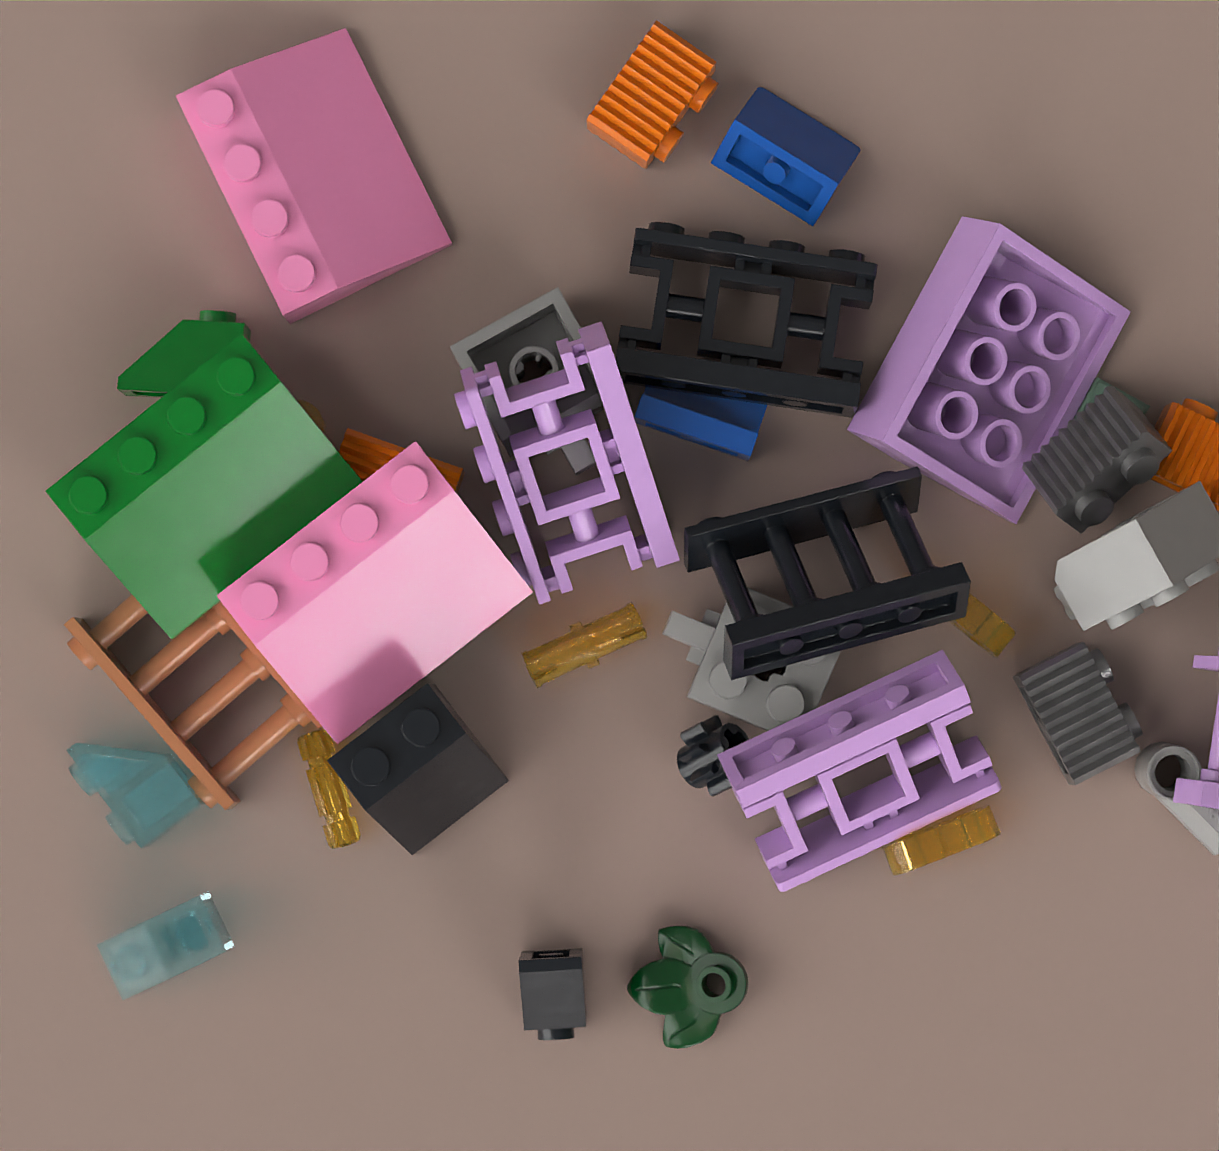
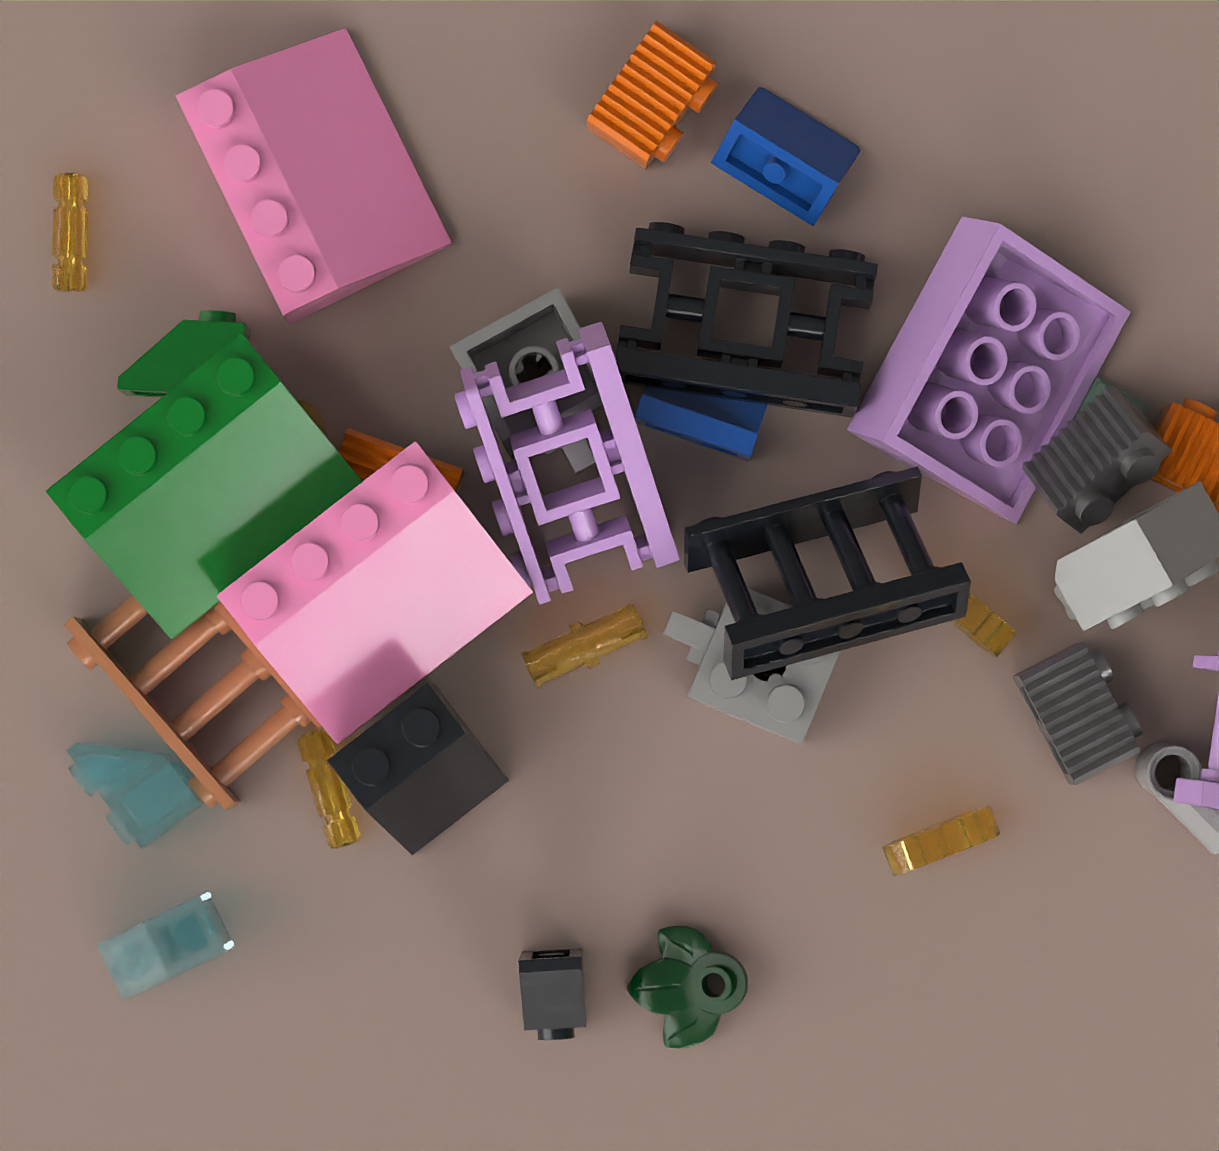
black gear [677,715,749,797] -> none
lavender fence [717,649,1002,892] -> none
none -> clear yellow axle [52,173,88,293]

